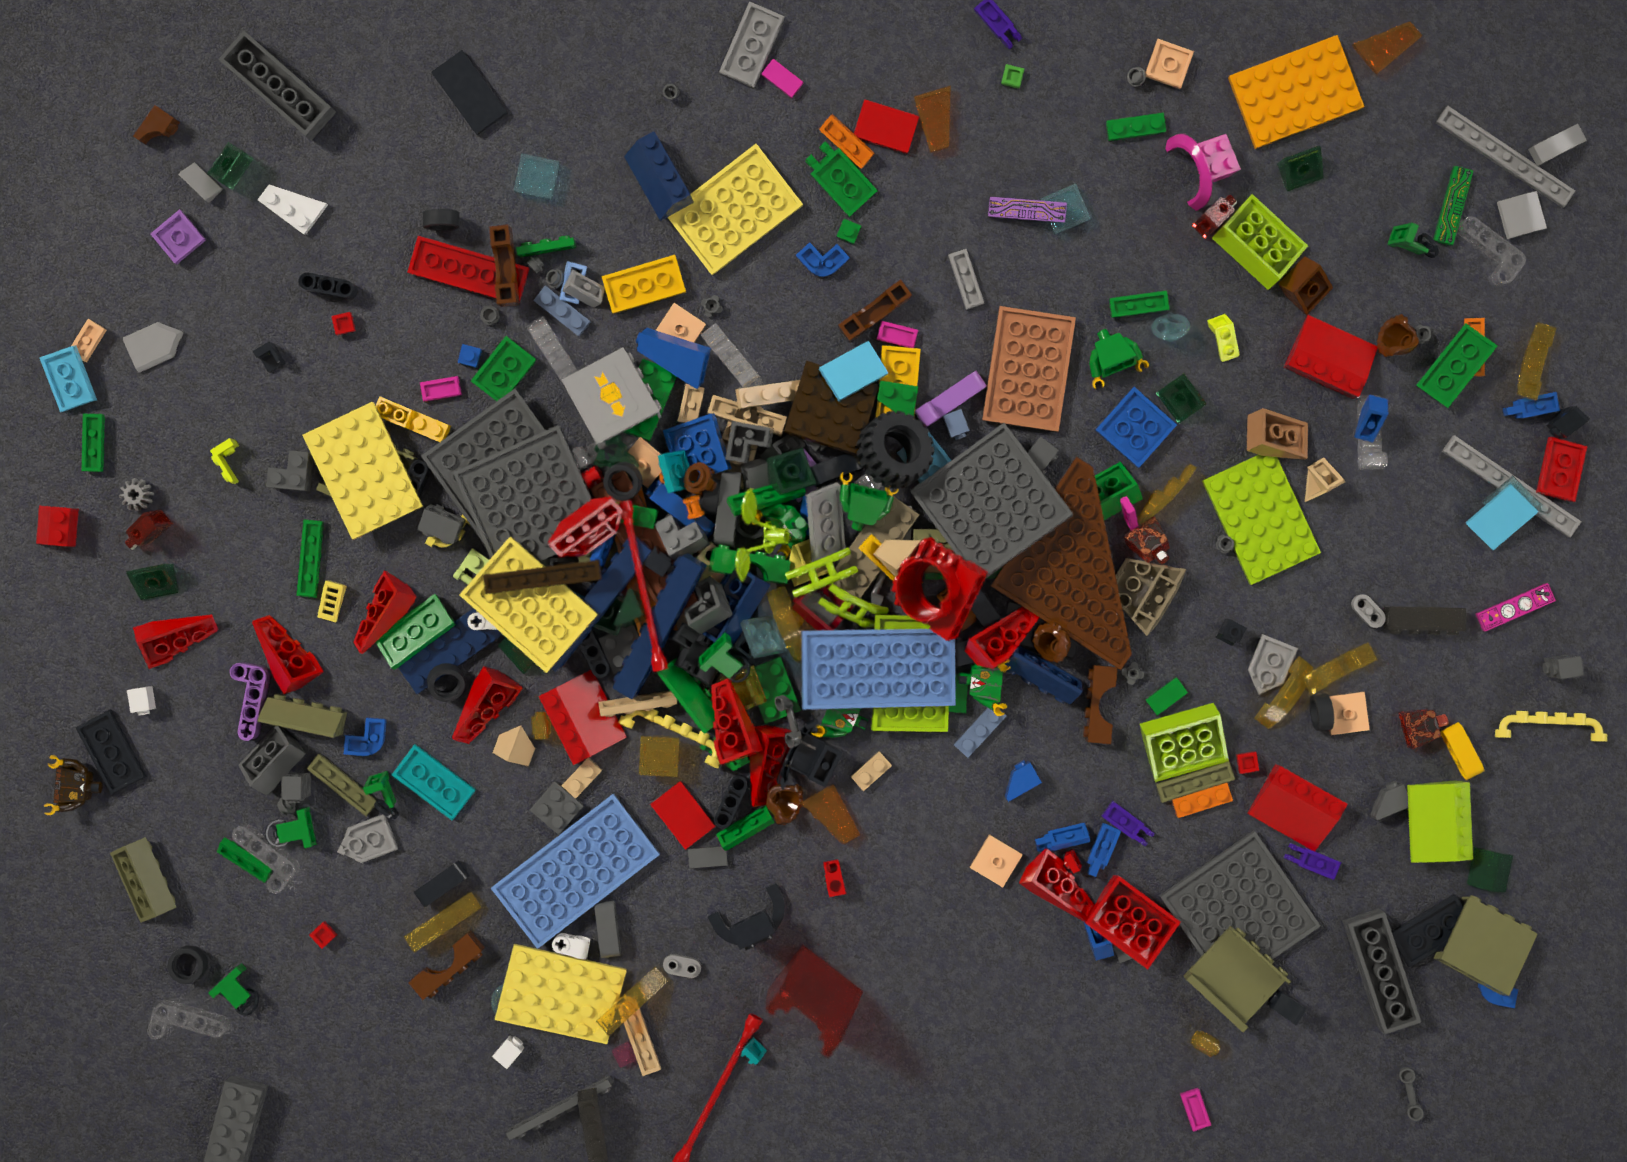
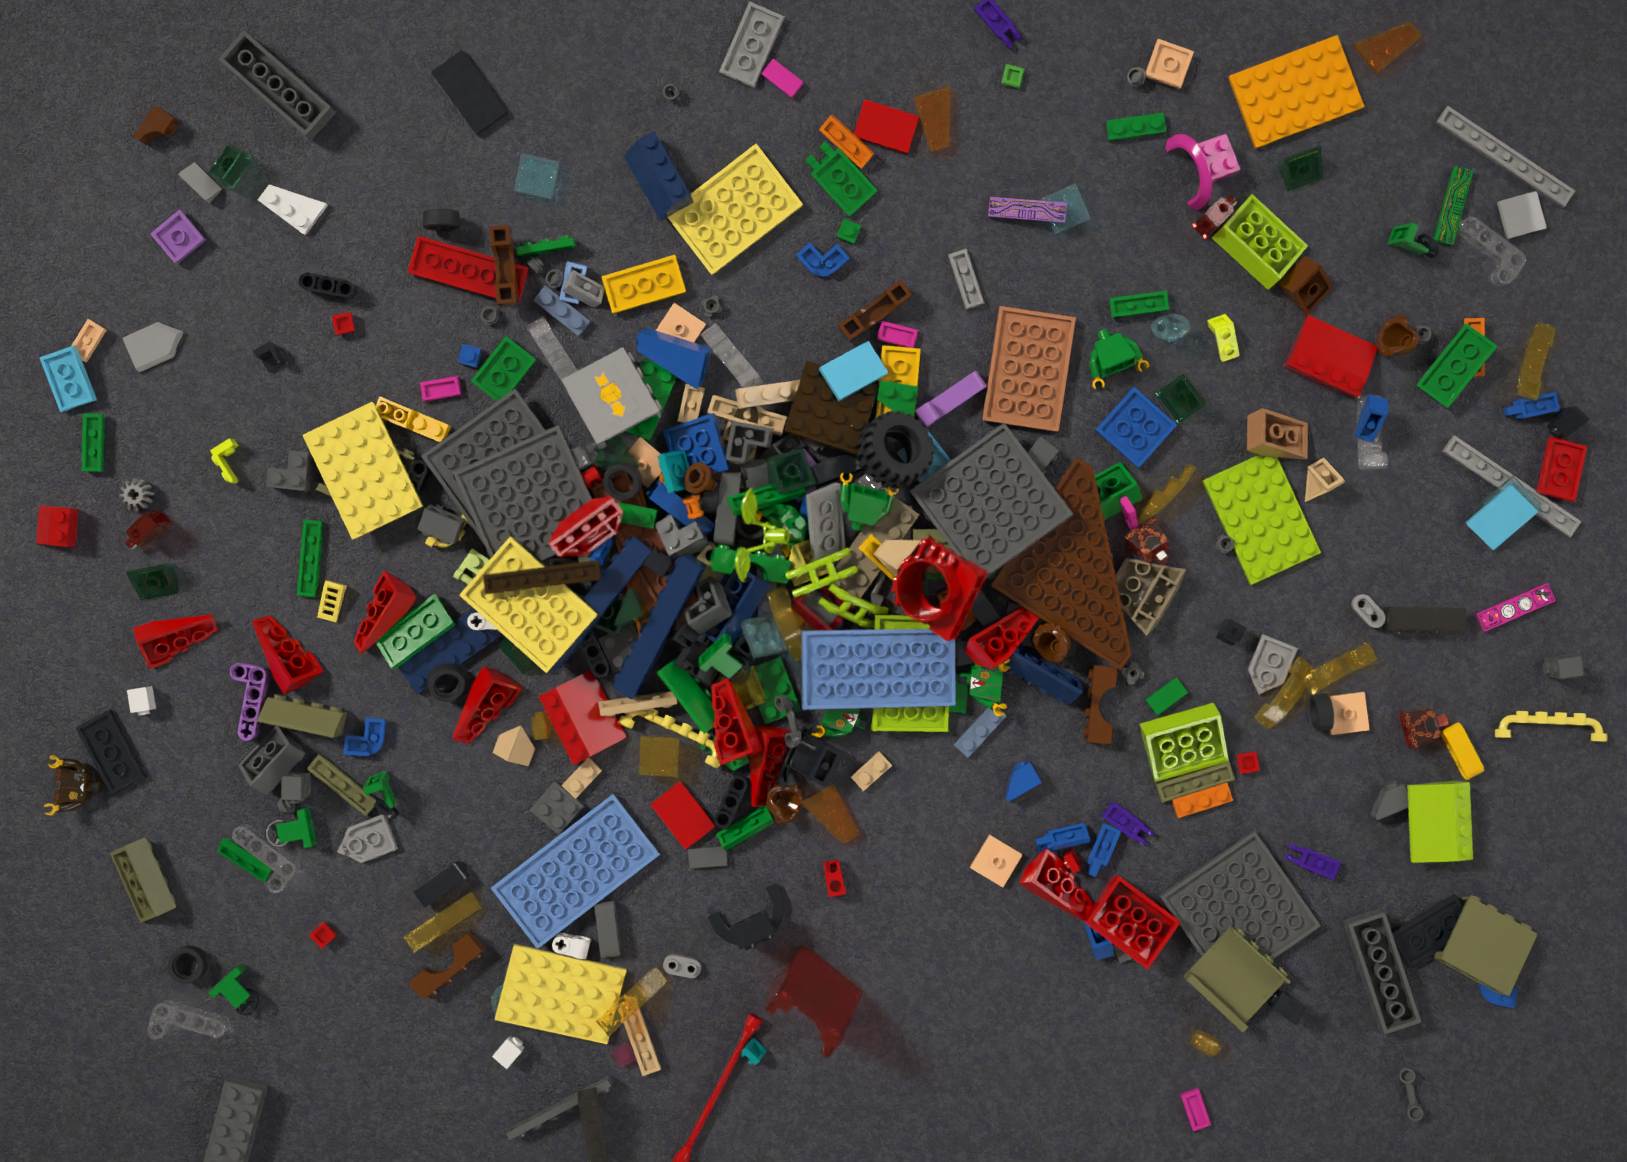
teal tile [392,744,476,821] -> none
red hose [617,500,668,672] -> none
sand blue brick [942,409,969,440] -> none
red slope [1247,764,1348,851] -> none
clear green slope [1467,847,1513,893] -> none
light grey slope [1528,124,1587,166] -> none

